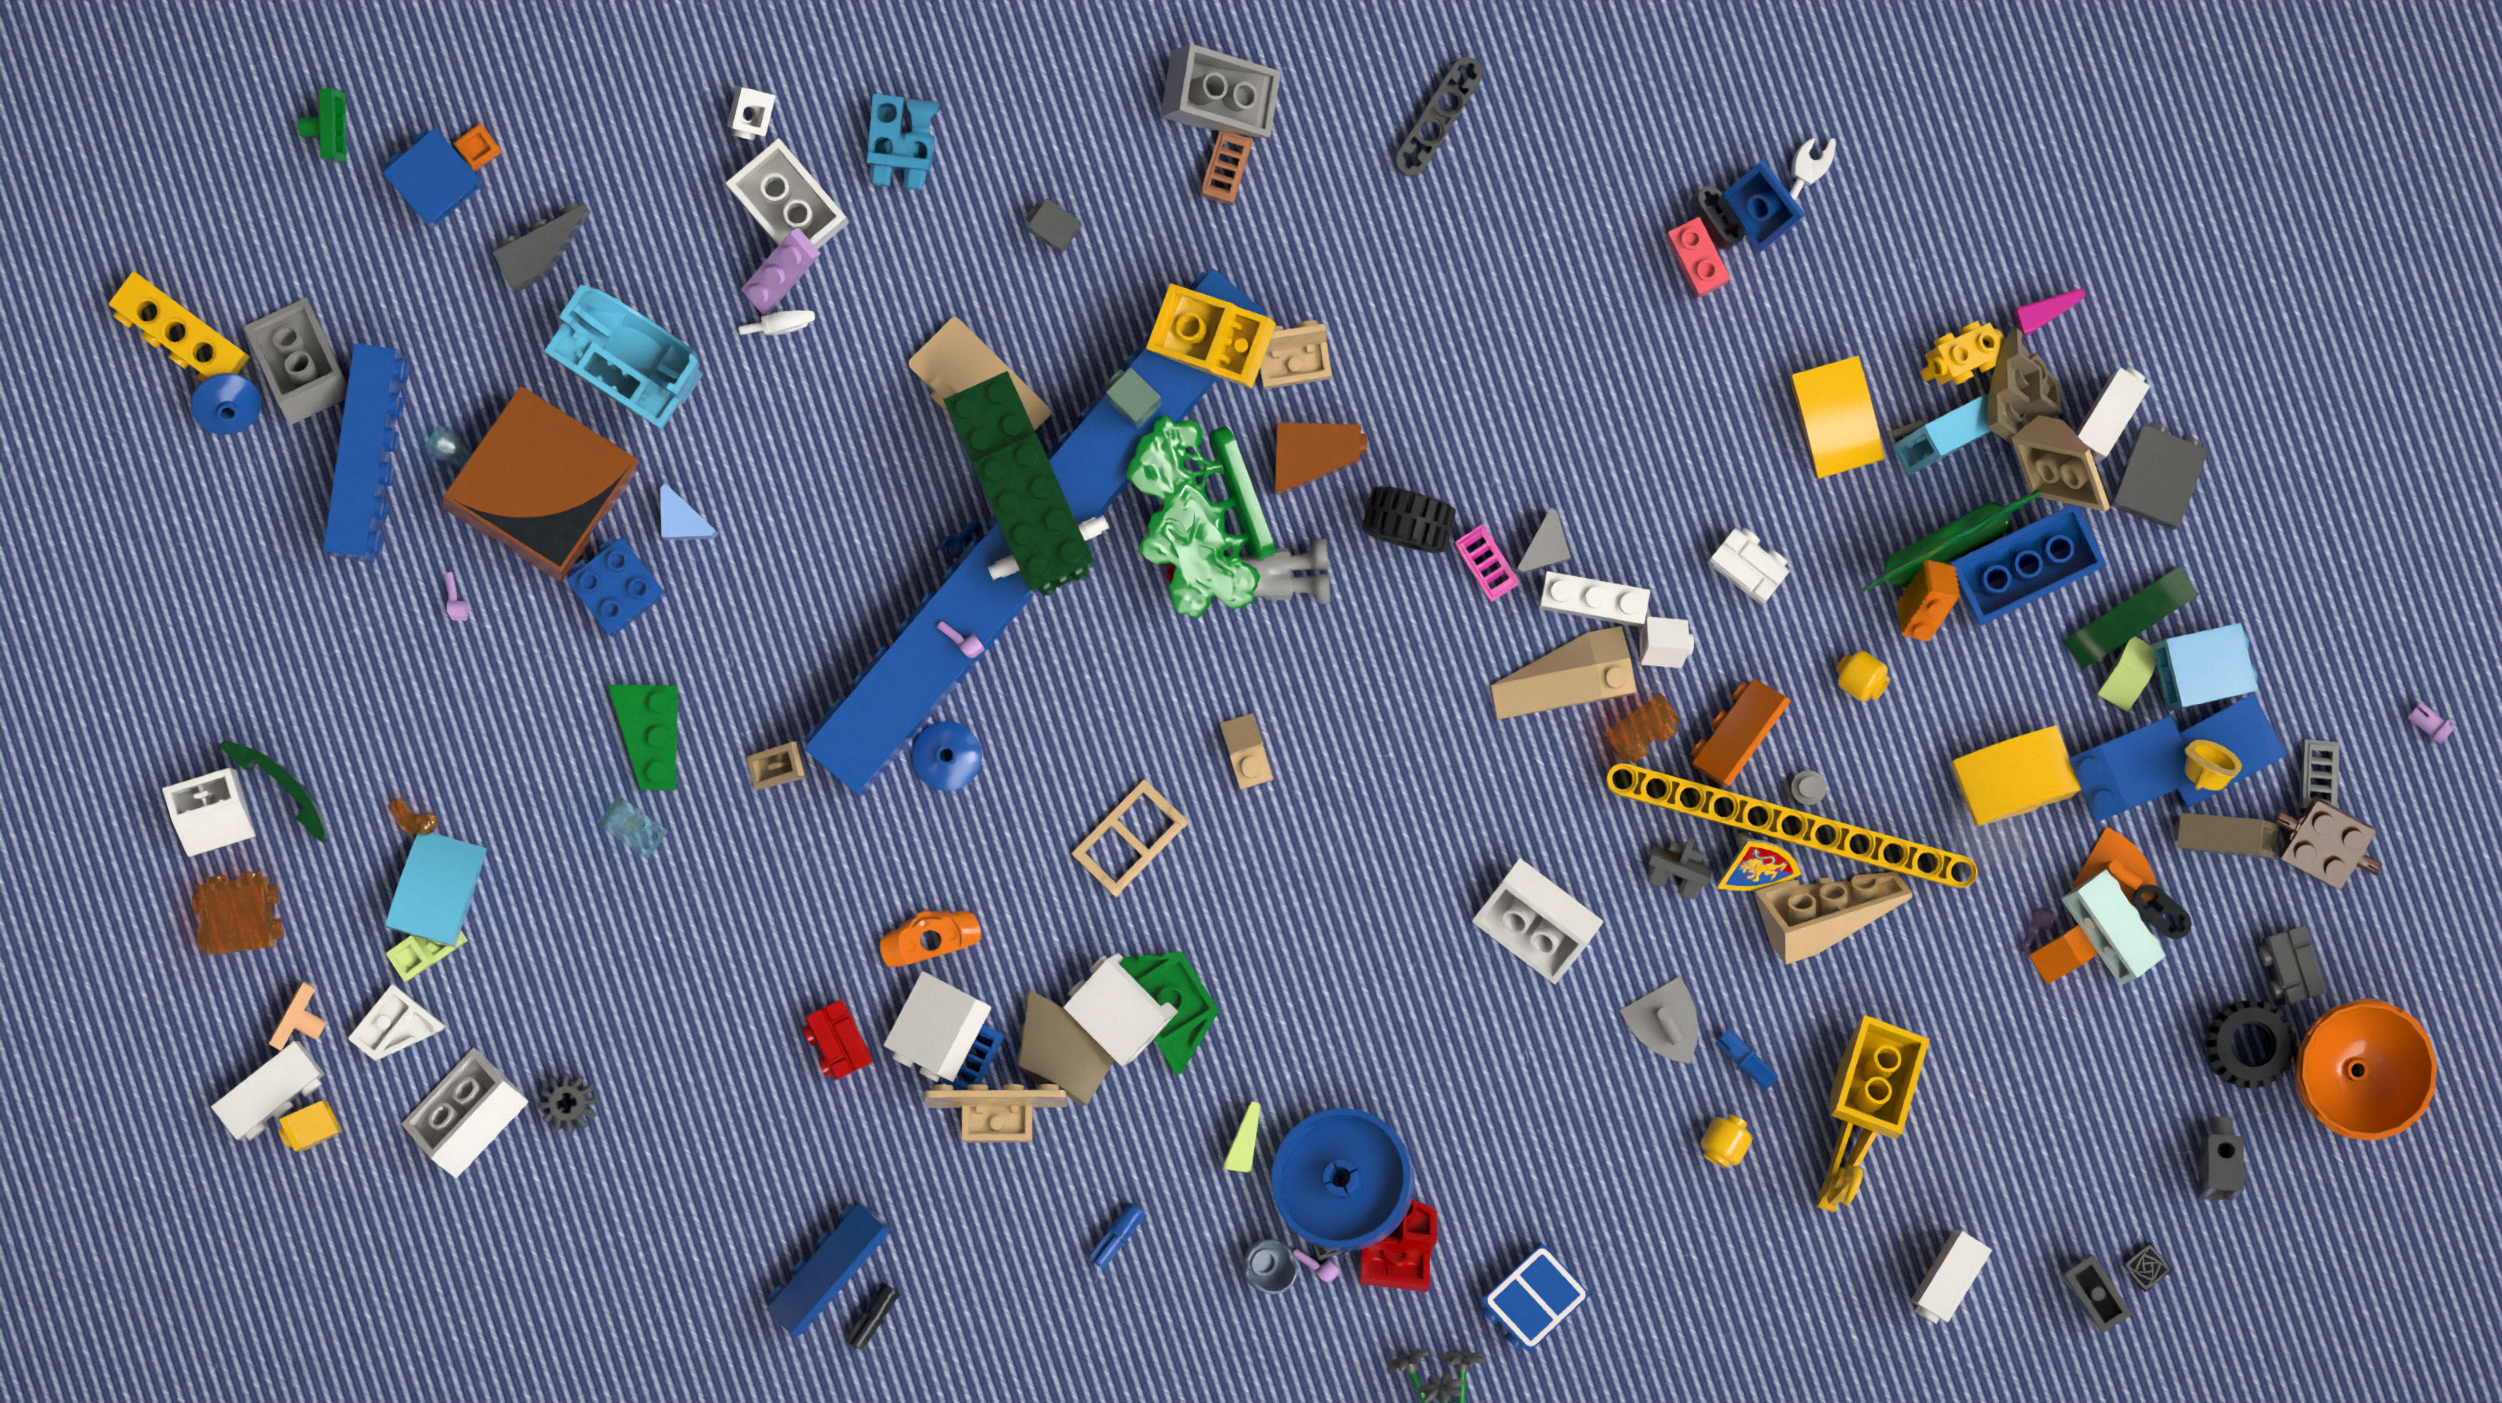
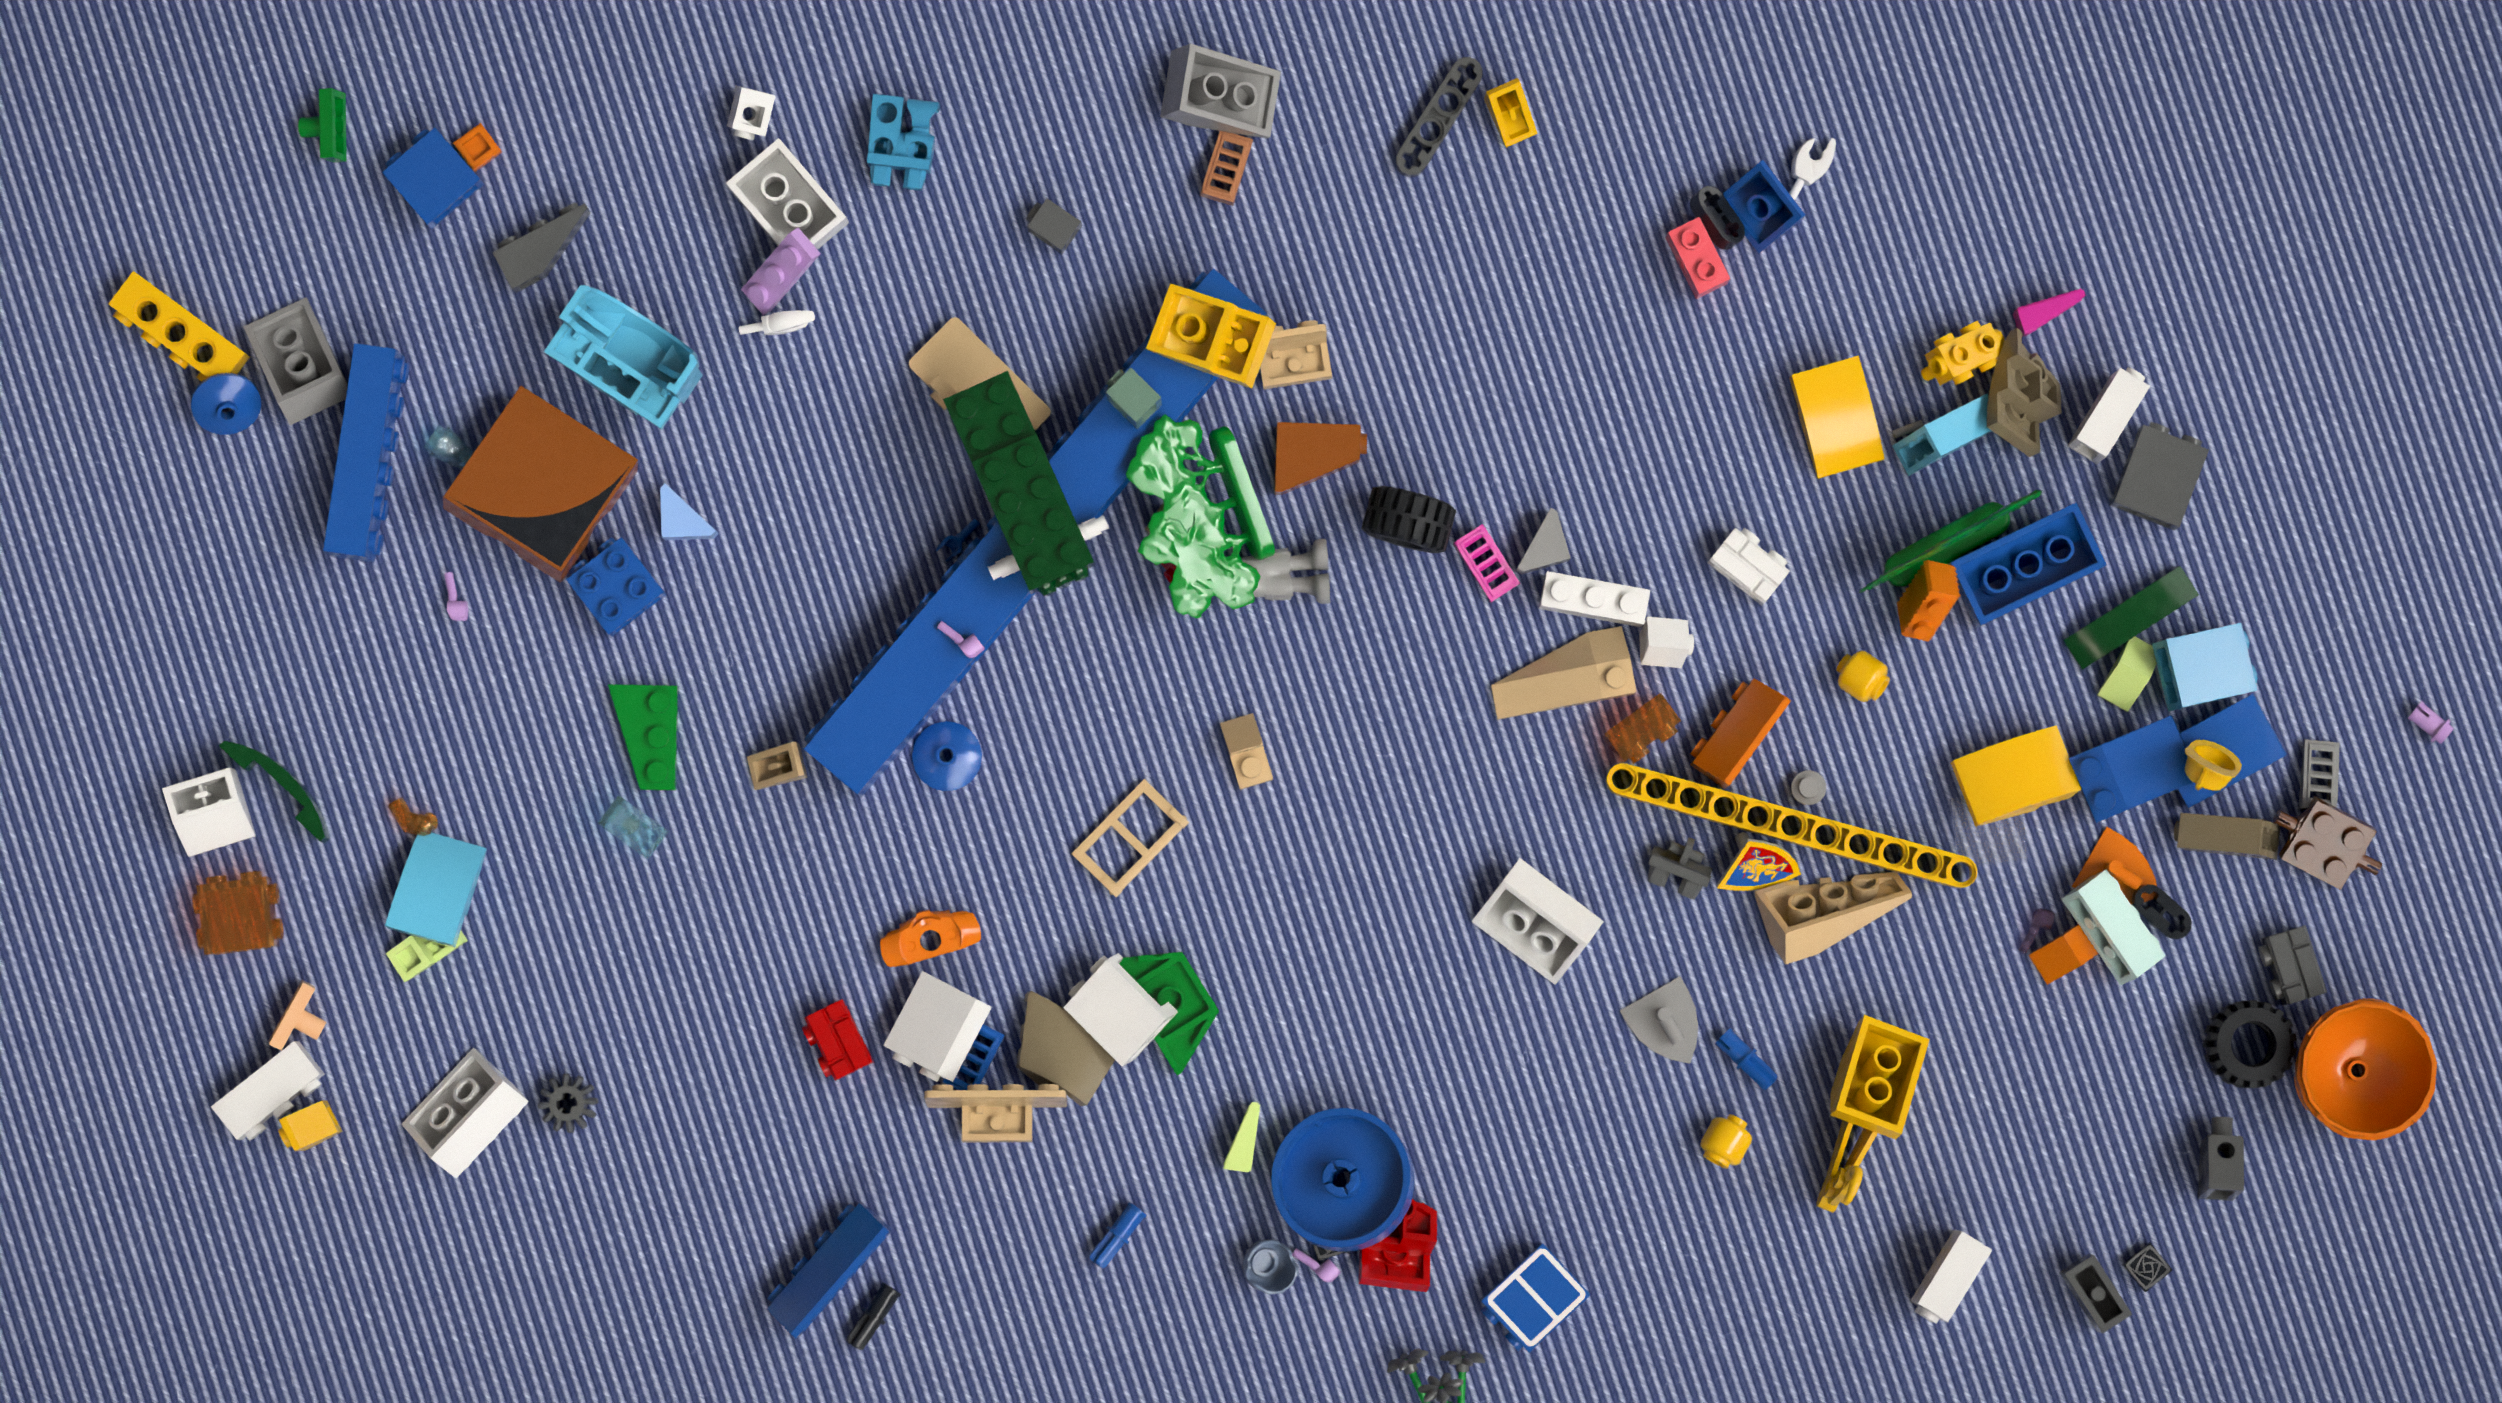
white wing [348,984,446,1061] -> none
tan slope [2011,415,2110,512] -> none
none -> yellow slope [1484,78,1538,147]

